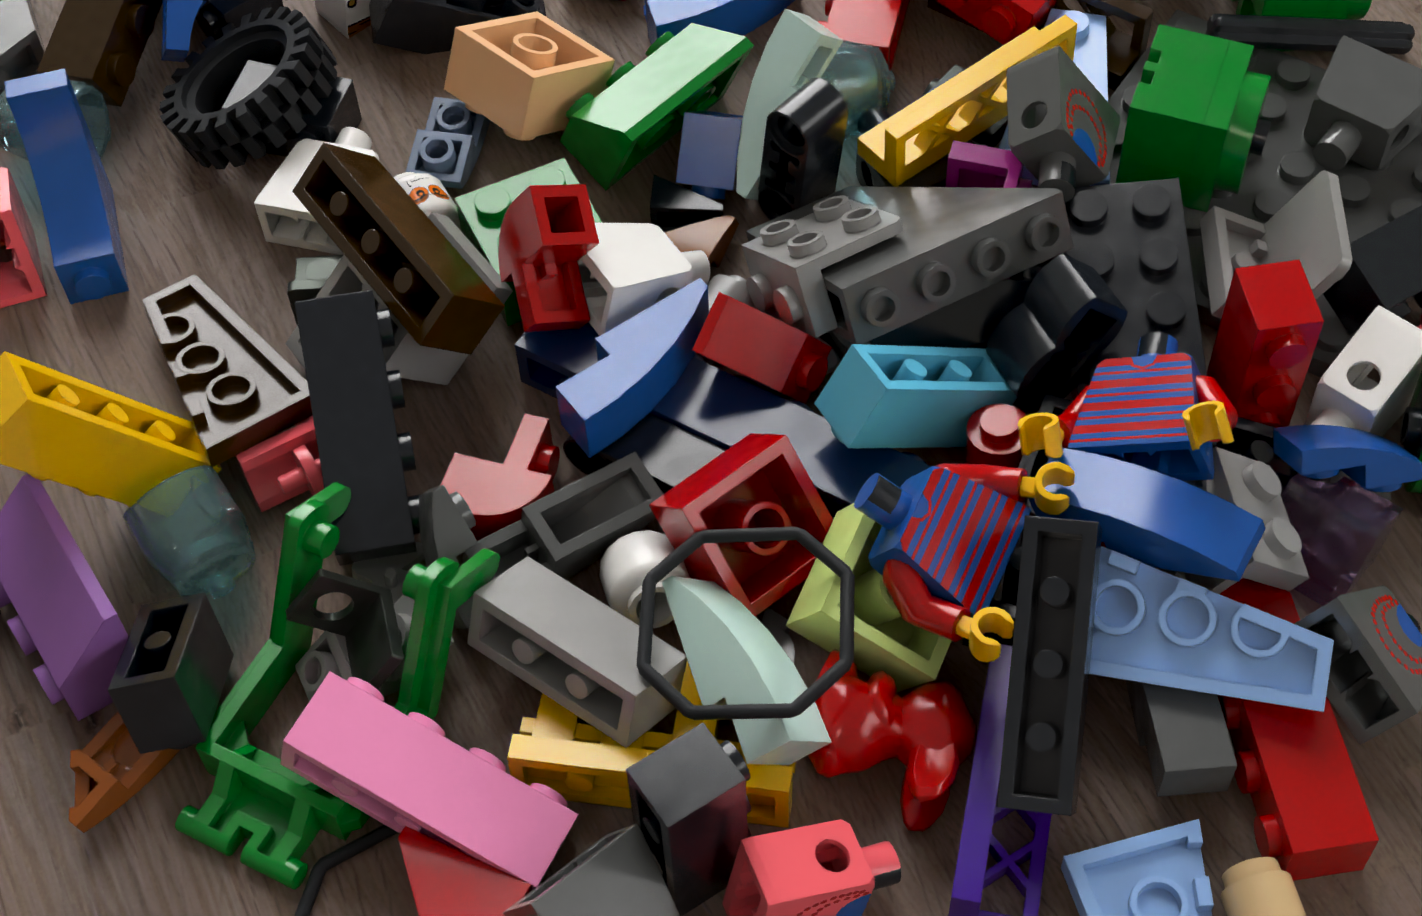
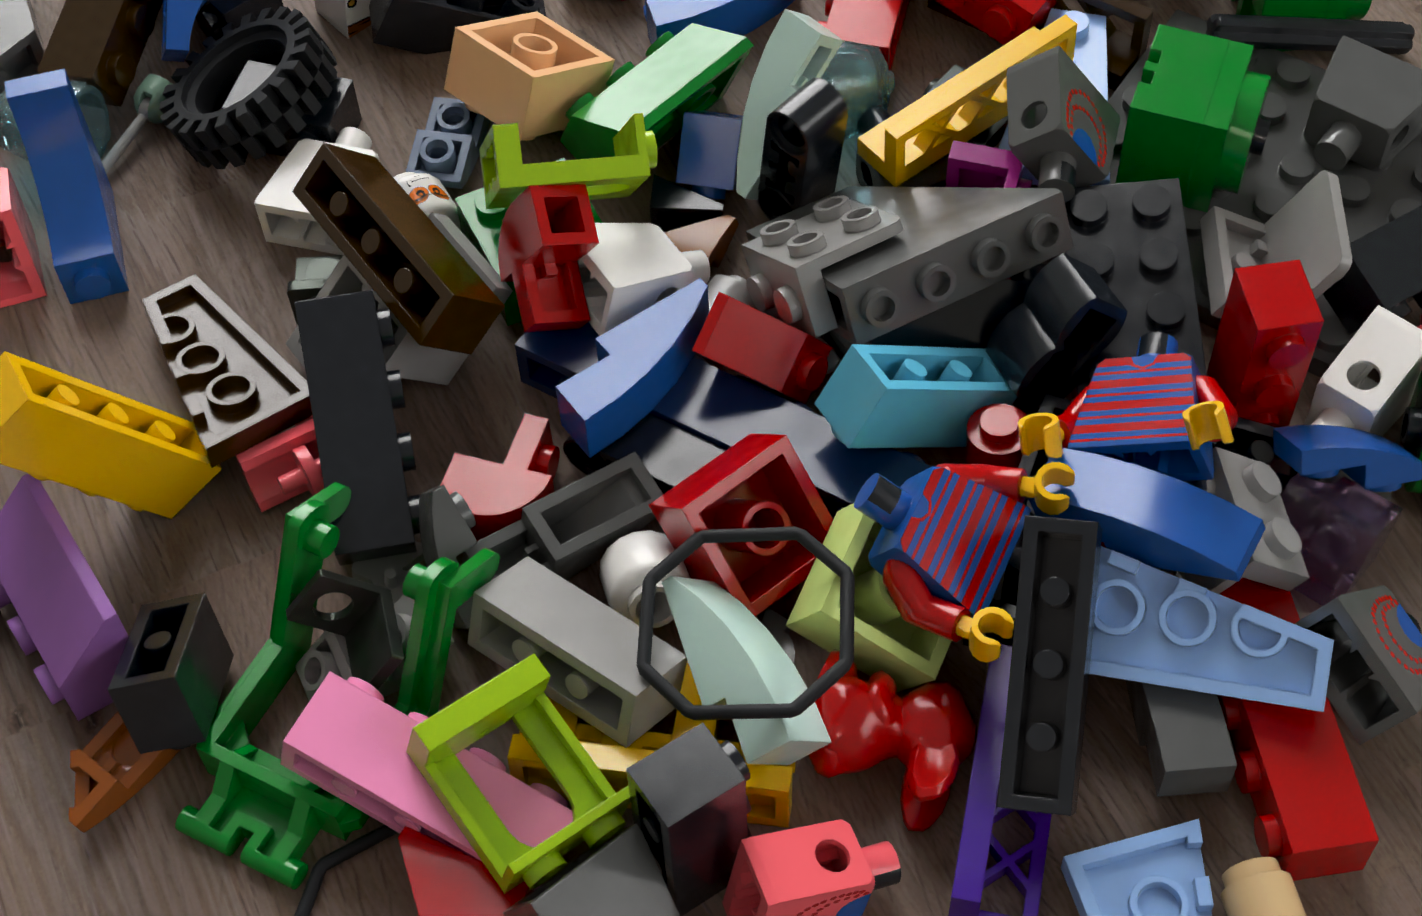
clear light blue helmet [123,465,256,599] -> none
none -> hinge [101,74,172,174]
none -> lime panel [406,653,631,894]
none -> lime panel [479,113,657,209]

